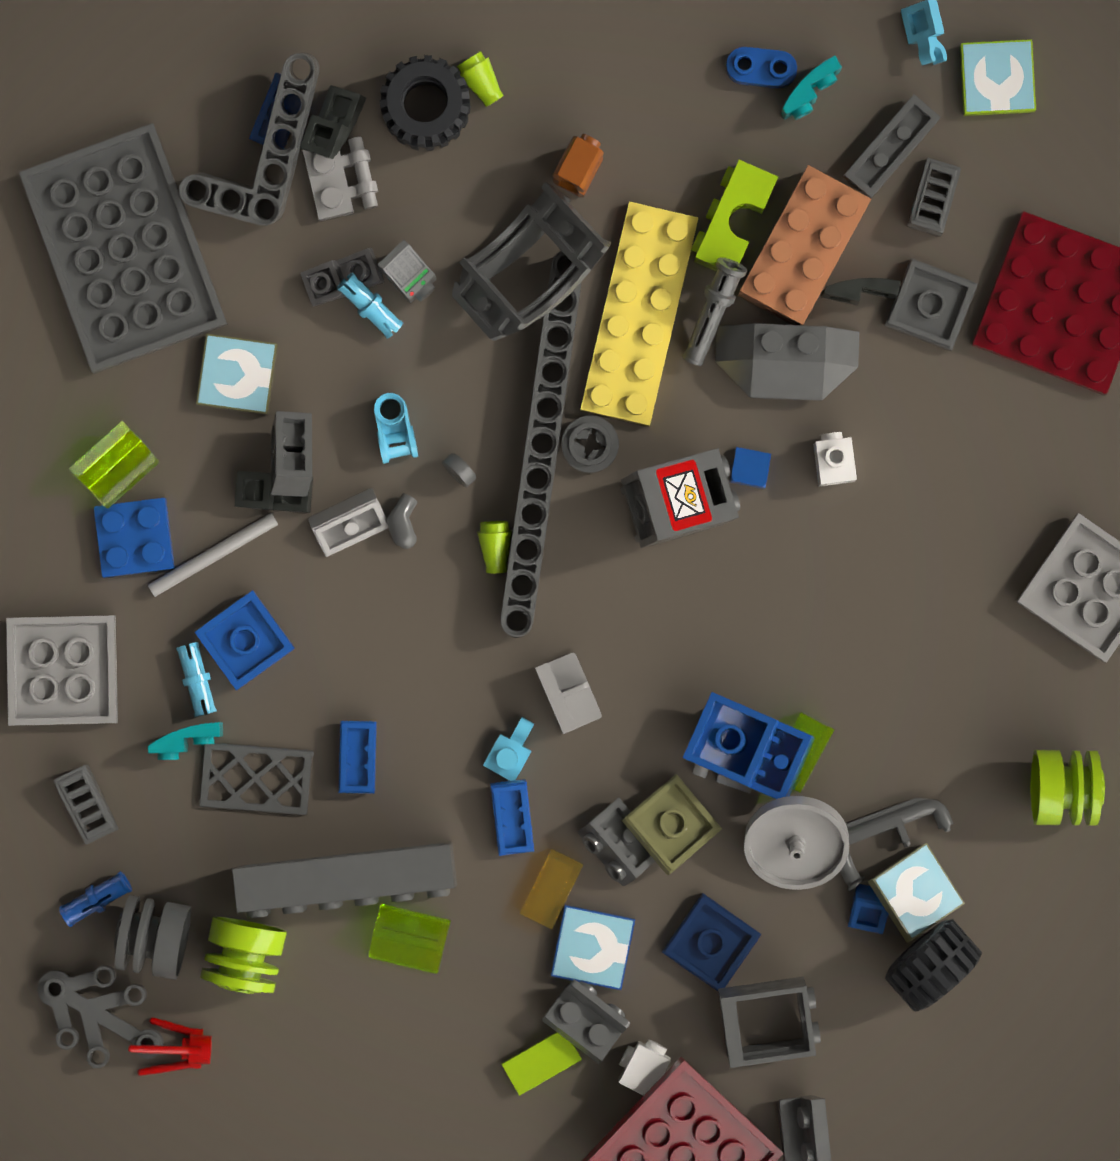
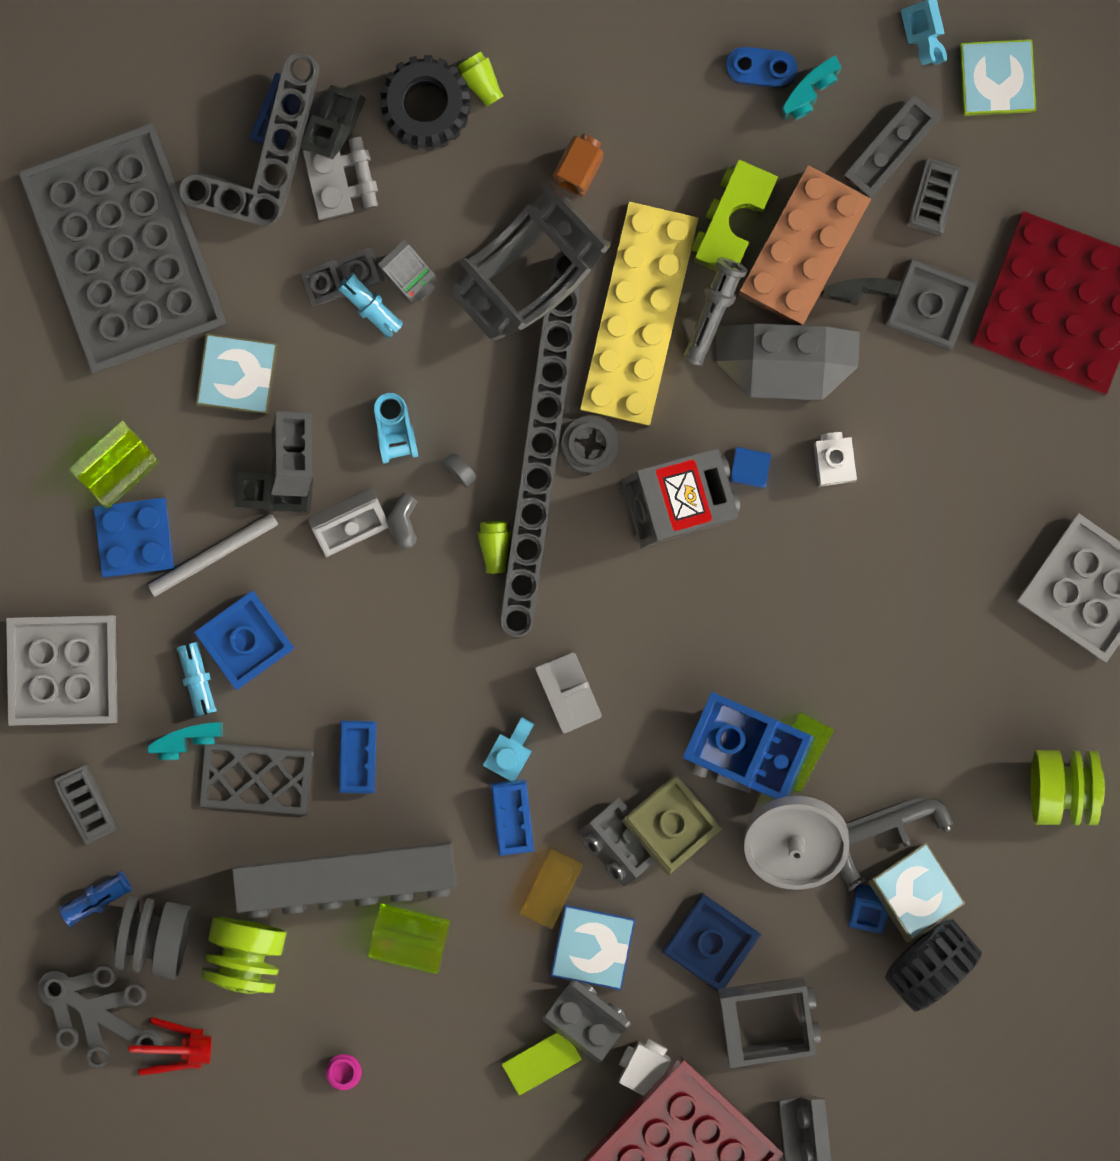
none -> dark pink plate [326,1054,362,1090]

